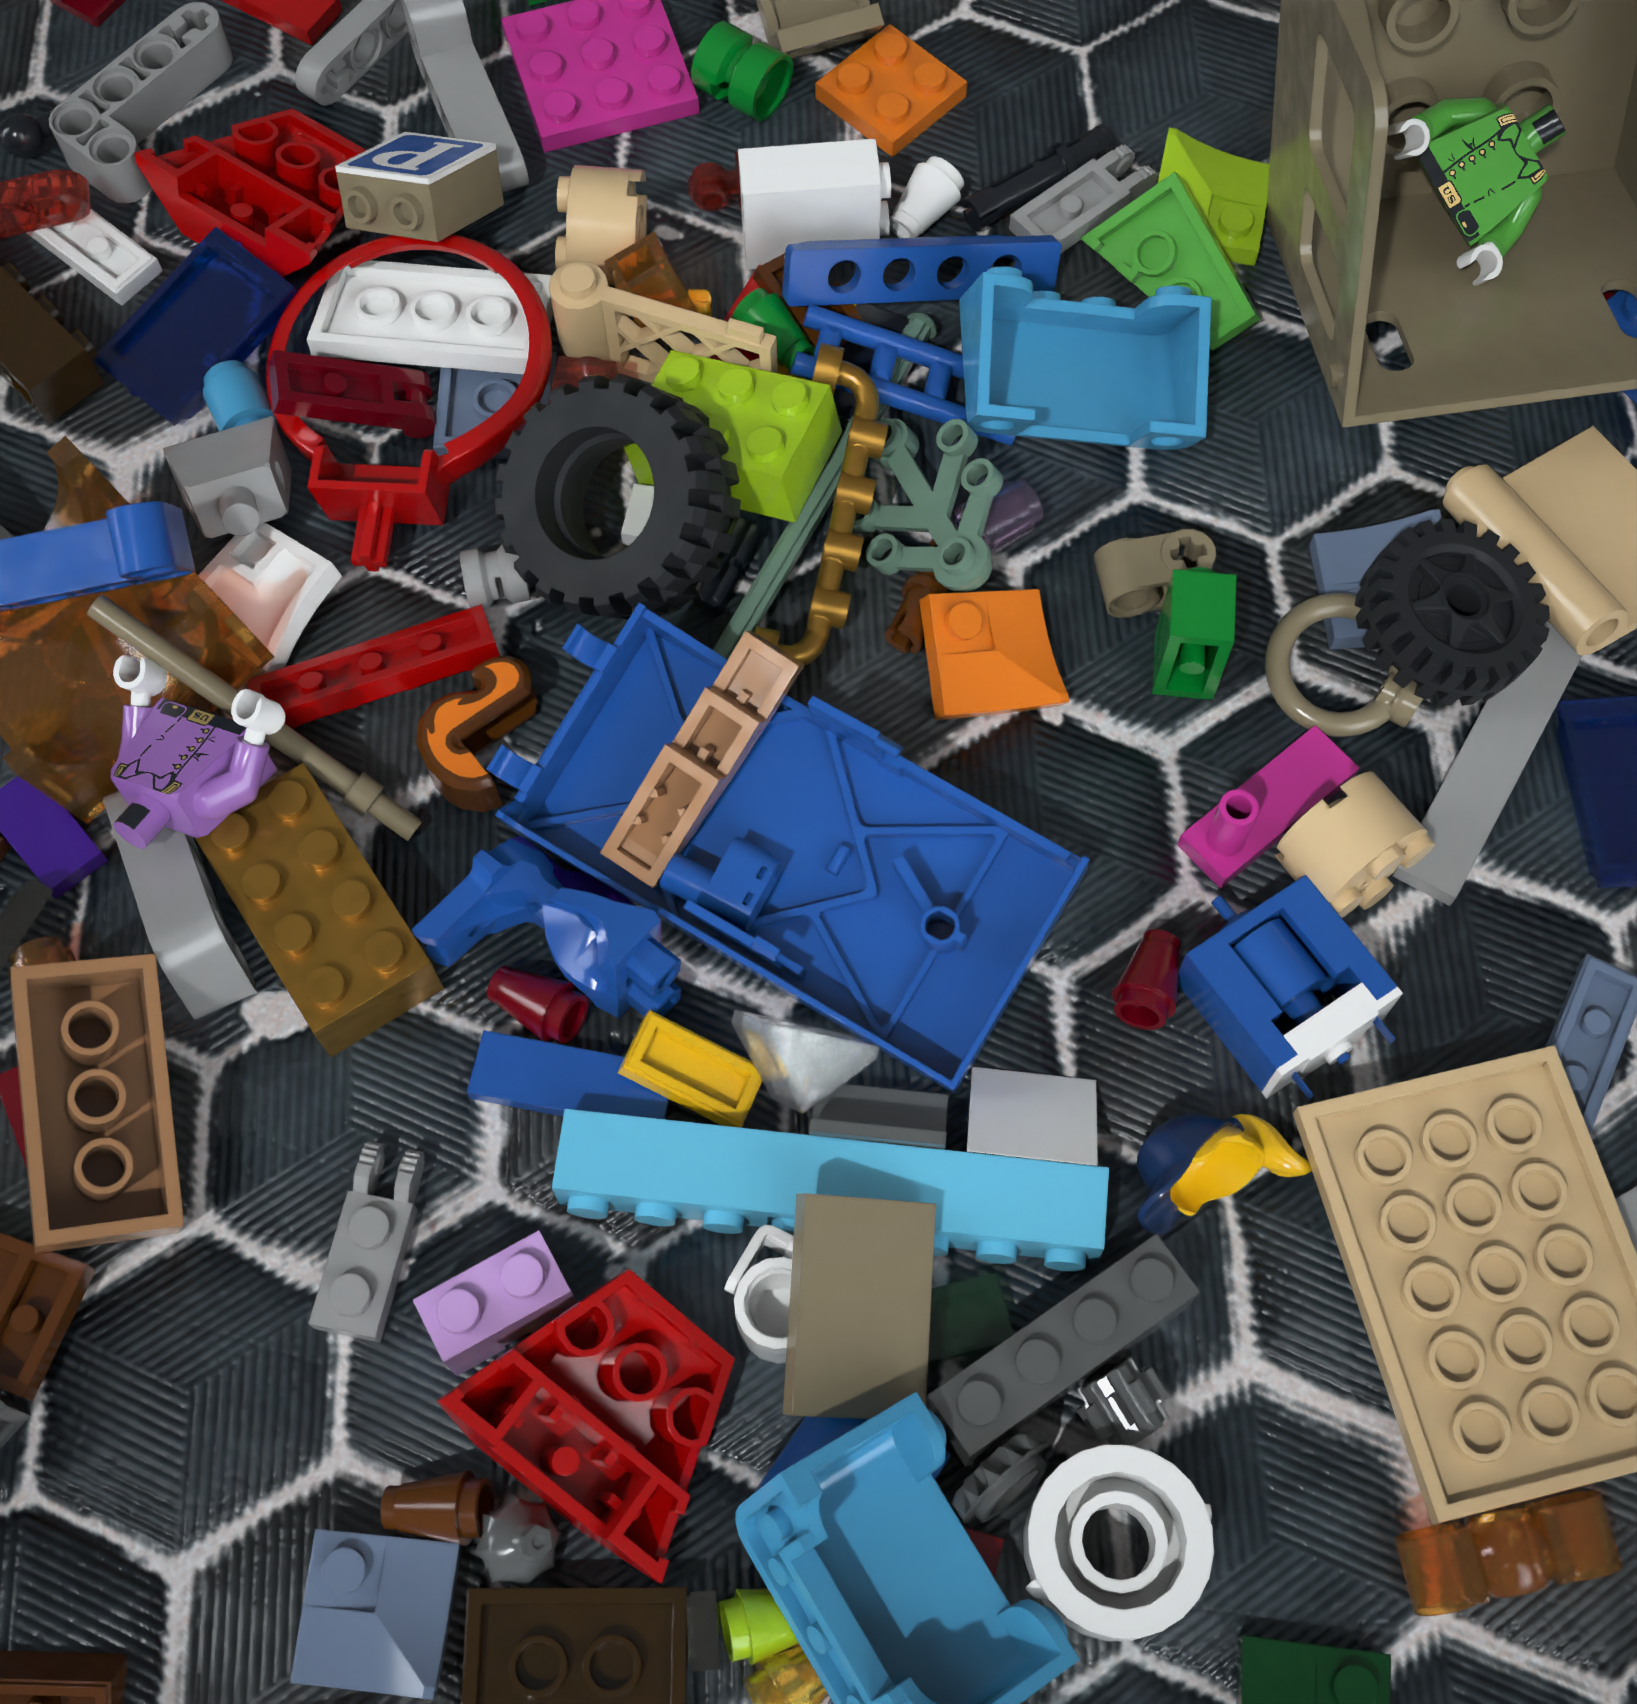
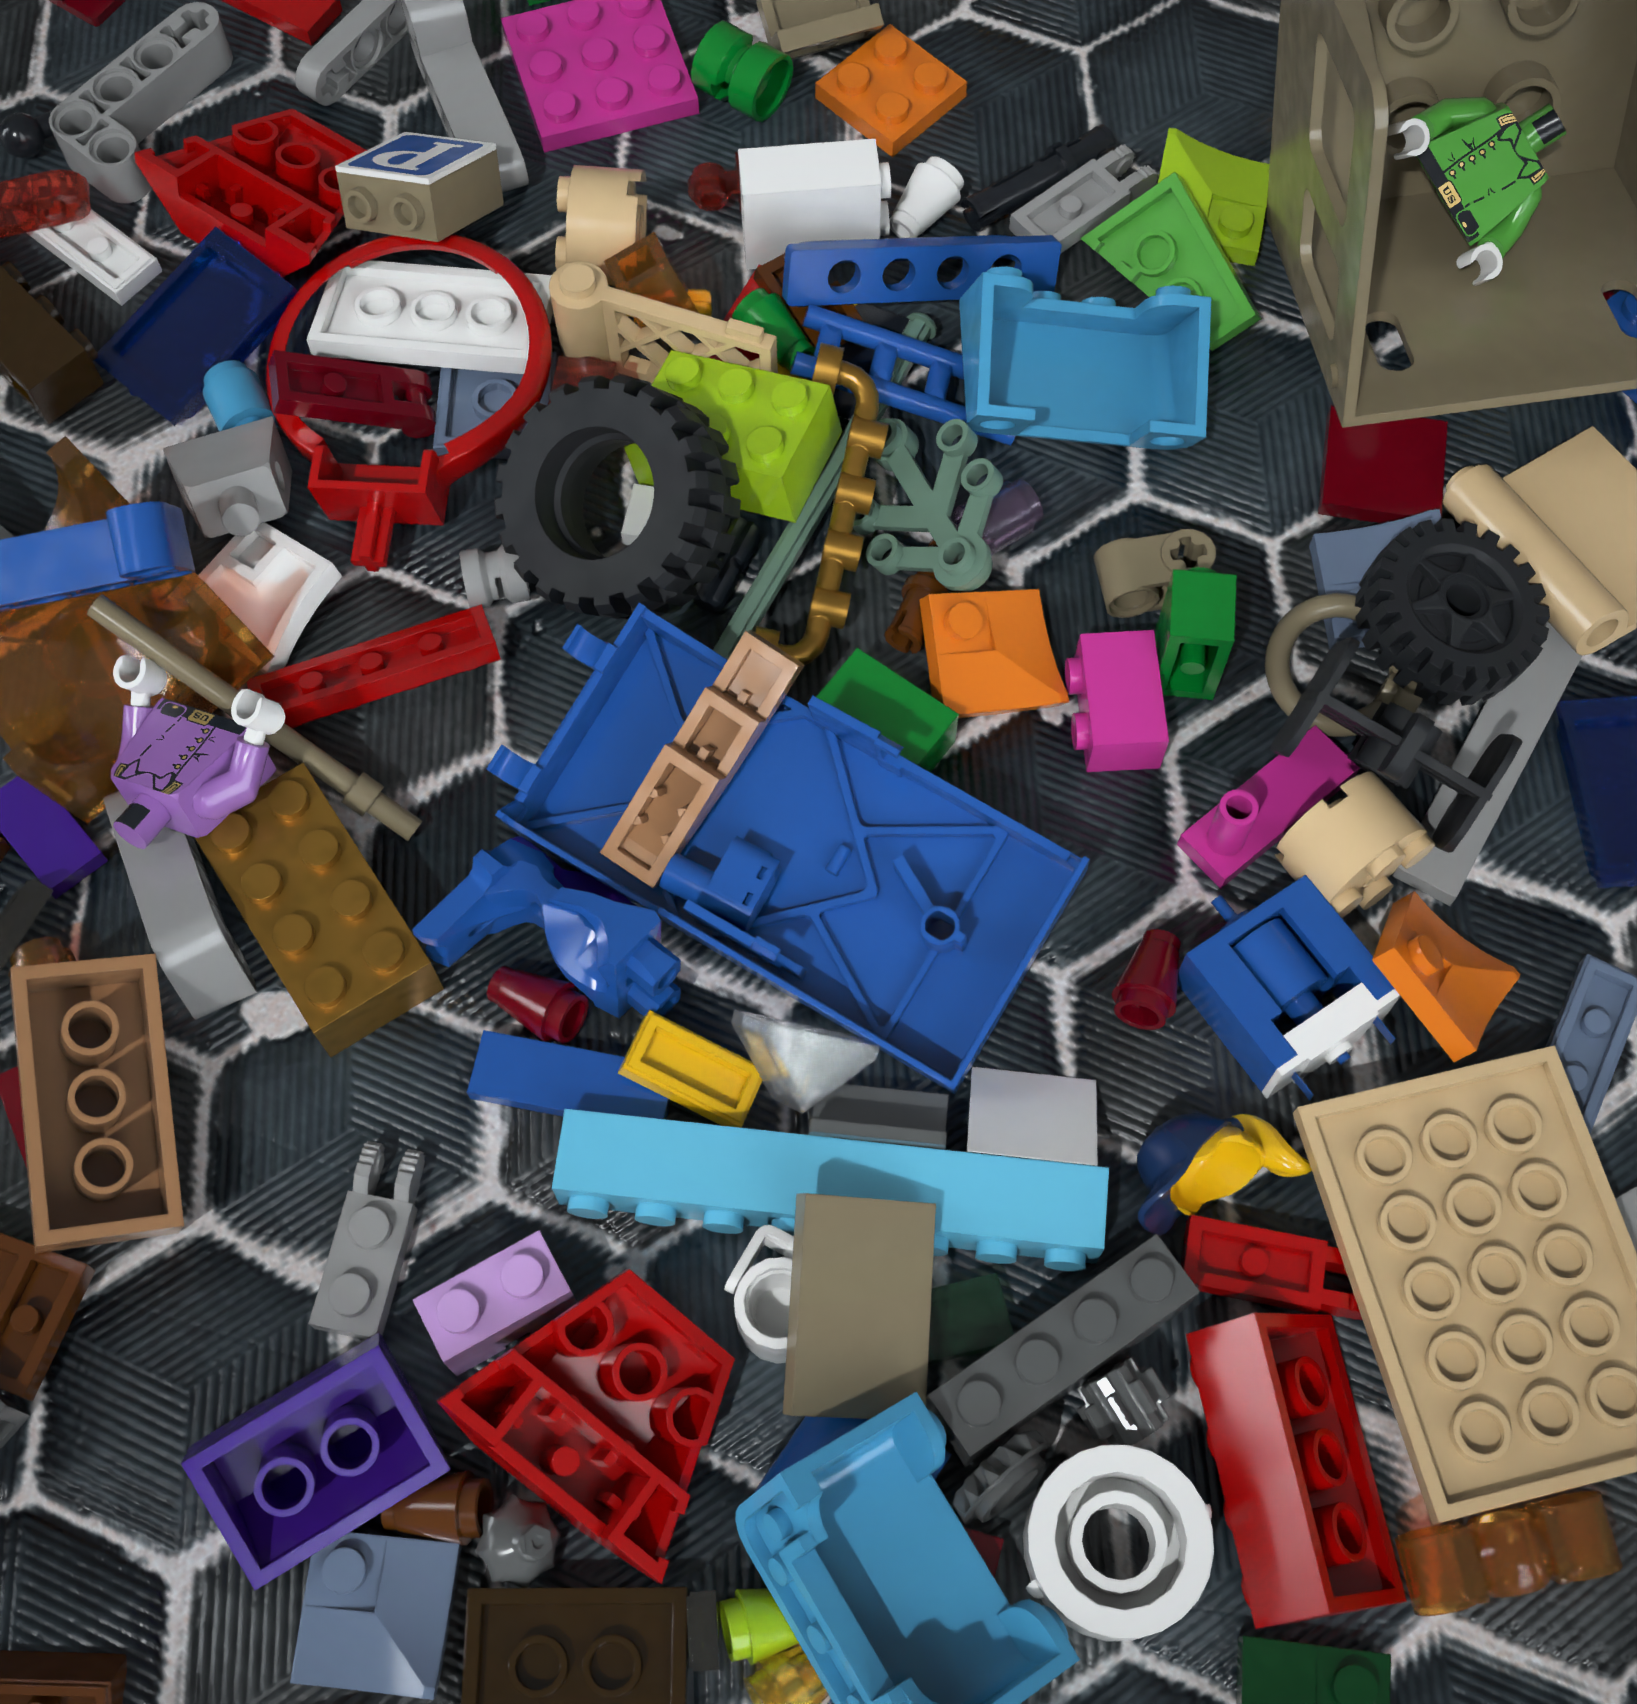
reddish brown animal [416,656,537,812] -> none
none -> dark purple slope [181,1332,451,1590]
none -> green piece [816,648,959,772]
none -> dark pink brick [1065,630,1169,772]
none -> red hinge [1181,1214,1362,1320]
none -> red slope [1186,1313,1407,1629]
none -> black piece [1270,637,1523,853]
none -> dark red tile [1318,405,1448,523]
none -> orange plate [1372,891,1520,1063]

